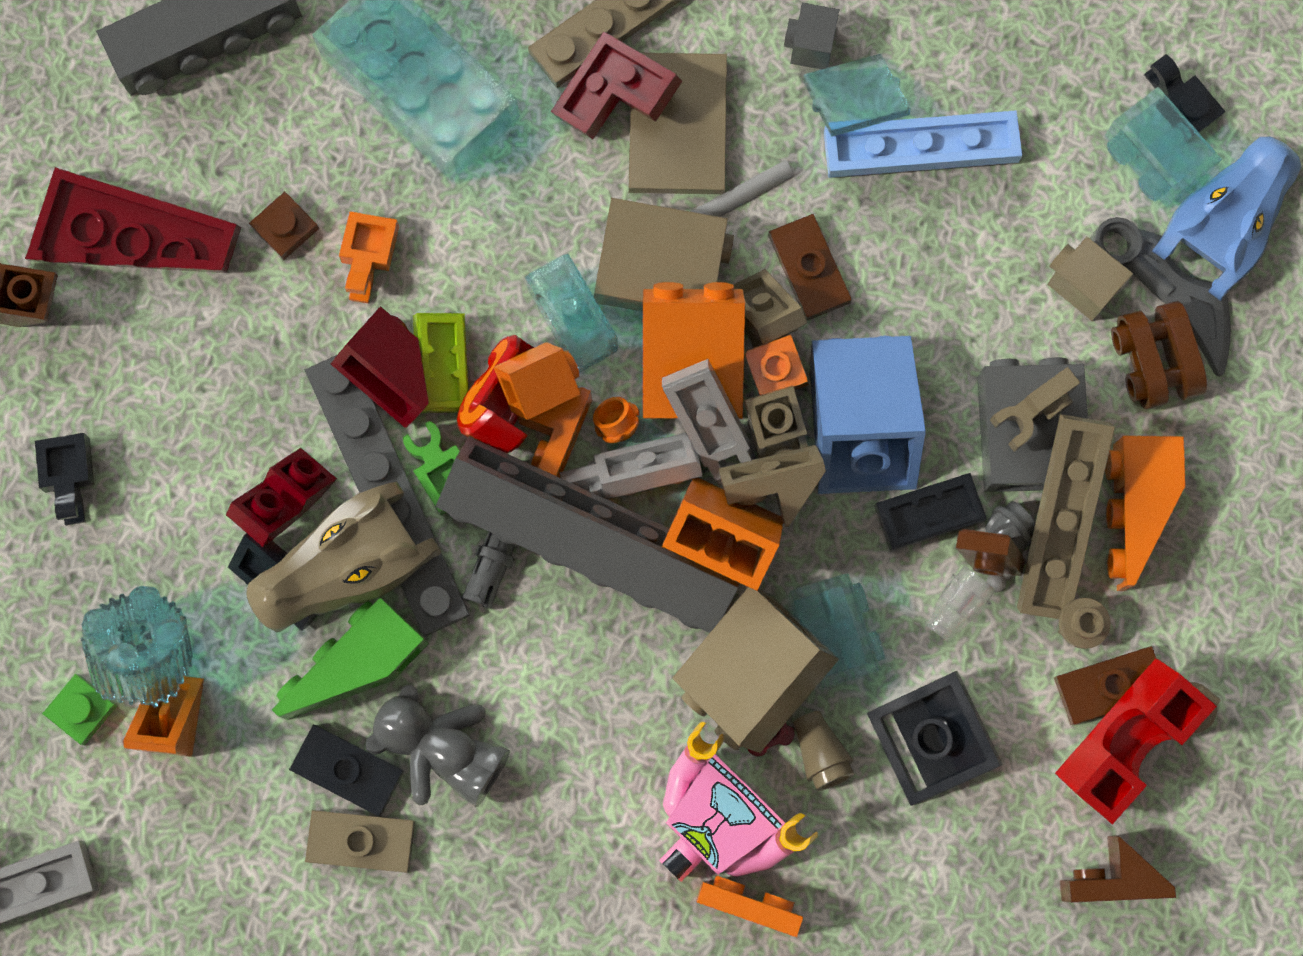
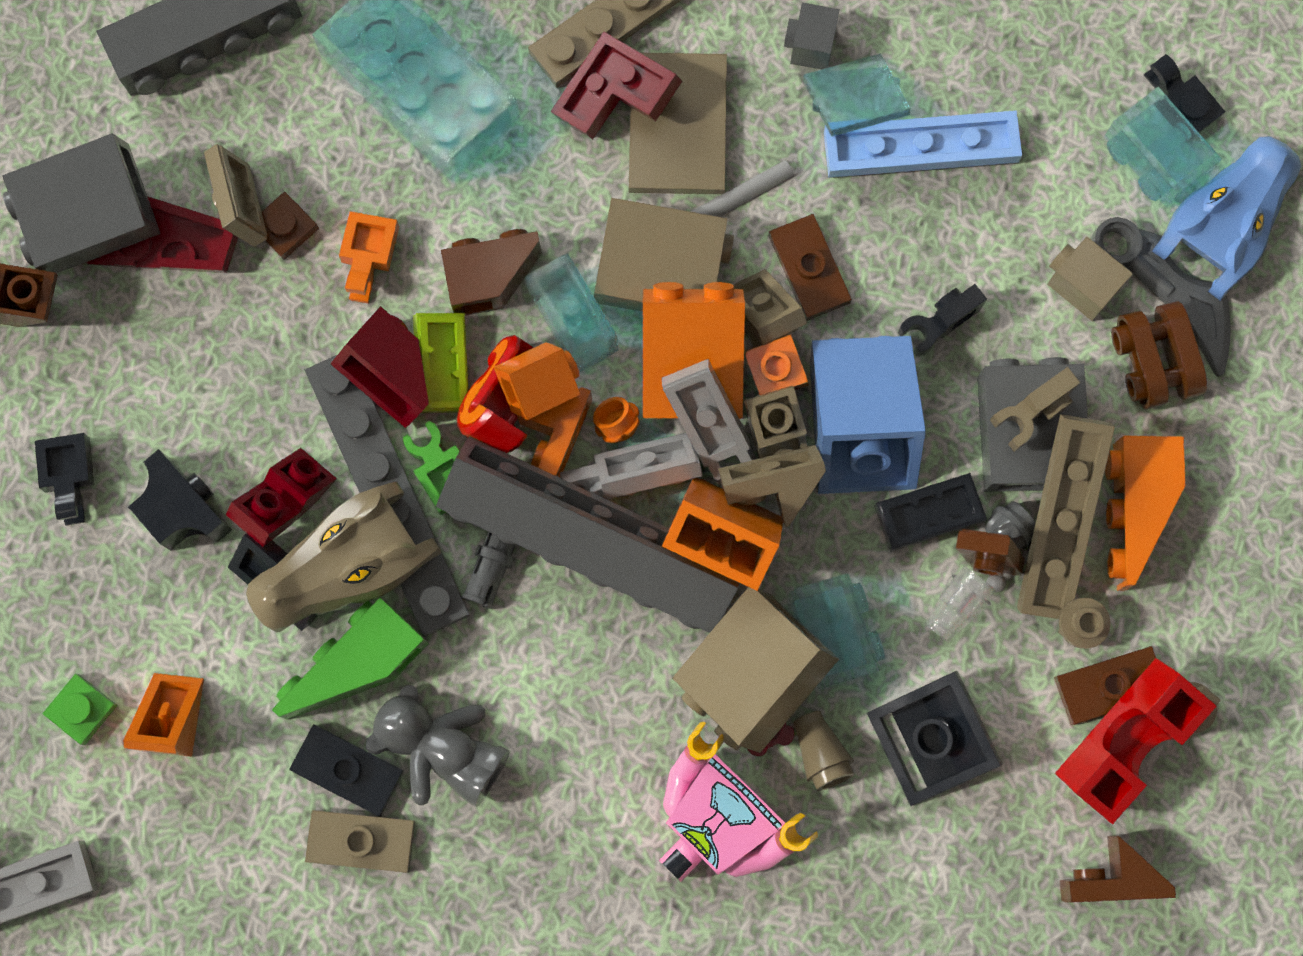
clear light blue brick [81,586,193,708] -> none
orange plate [696,875,803,937] -> none
none -> dark grey brick [2,133,161,274]
none -> black brick [128,449,232,551]
none -> dark tan plate [204,144,267,247]
none -> reddish brown slope [441,229,542,316]
none -> black plate [898,284,987,357]

